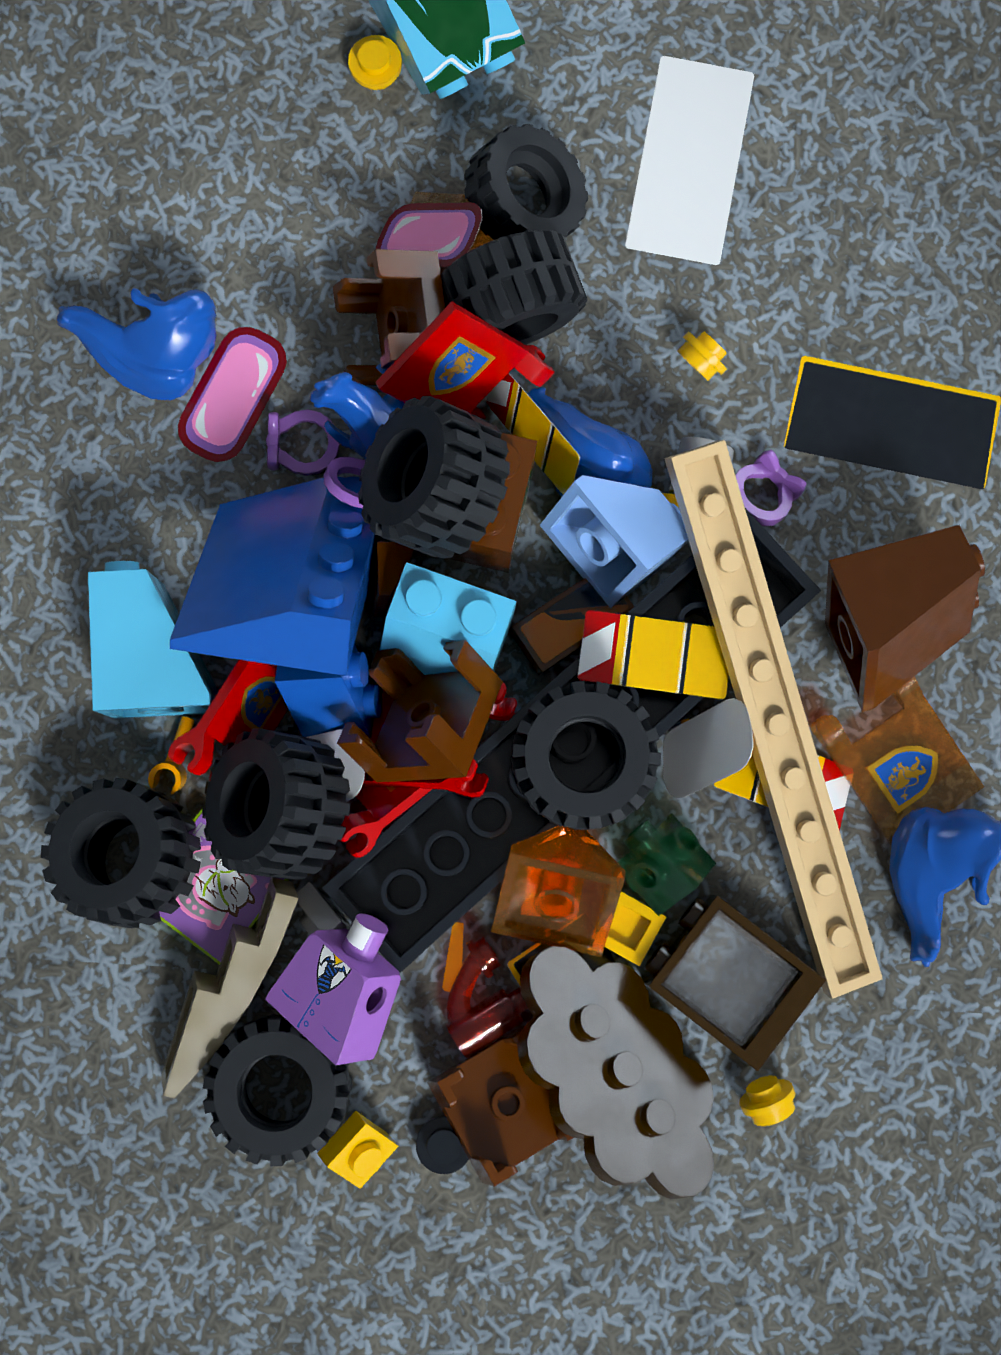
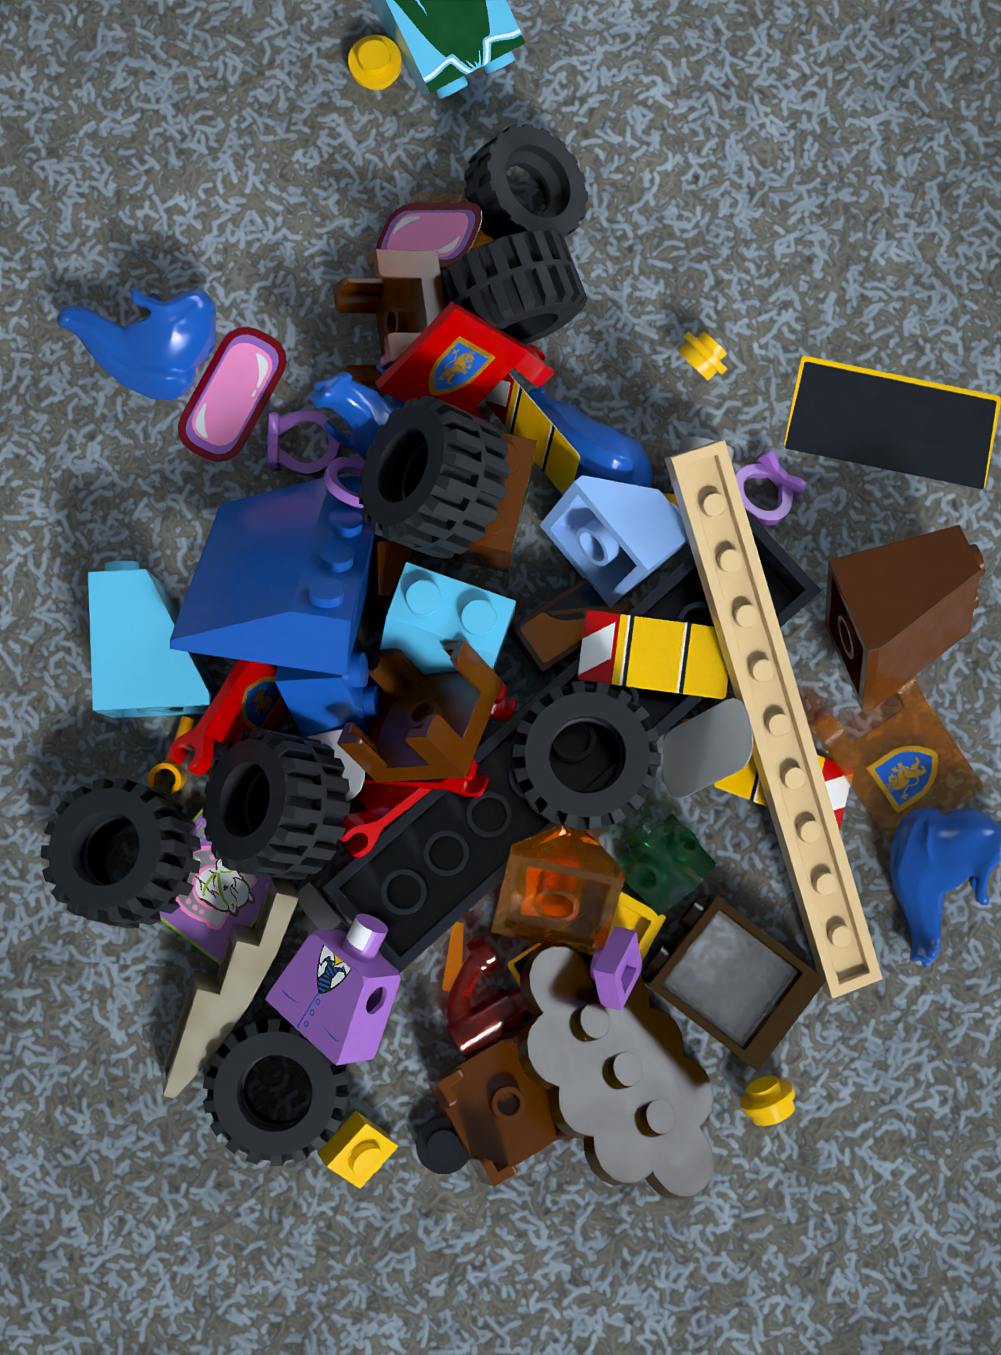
white sticker [625,56,754,265] -> none
none -> medium lavender plate [590,926,643,1011]

